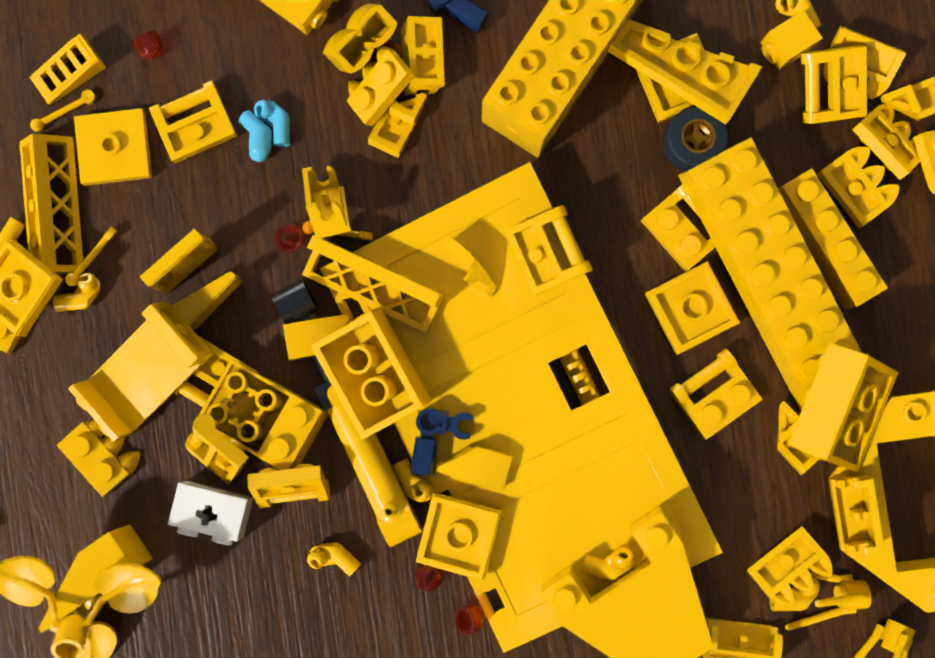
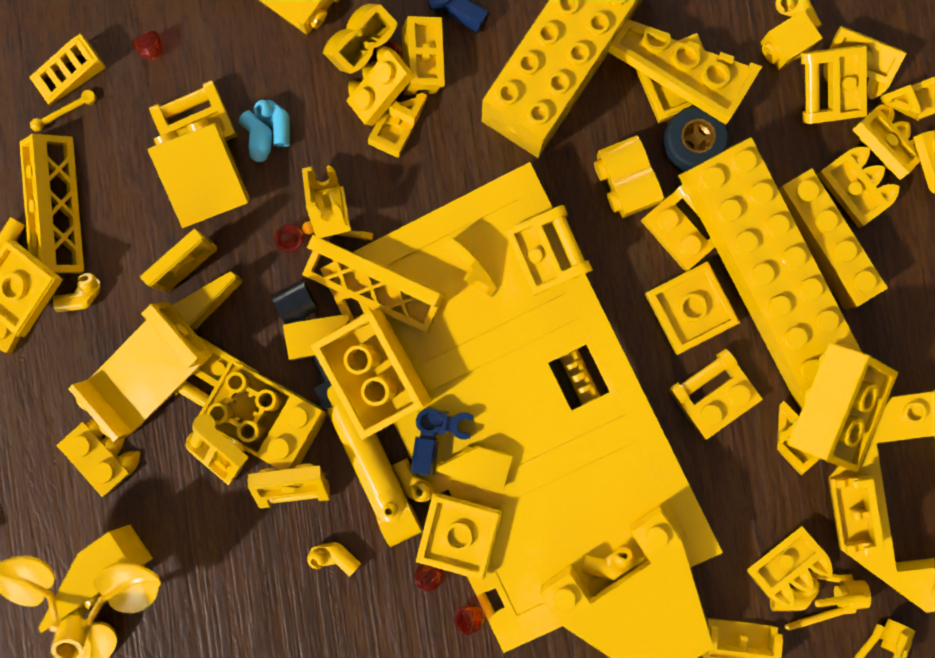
yellow hinge [65,227,117,286] -> none
yellow plate [74,108,152,186] -> none
white brick [168,481,253,545] -> none
none -> yellow brick [147,118,250,228]
none -> yellow brick [594,135,664,219]

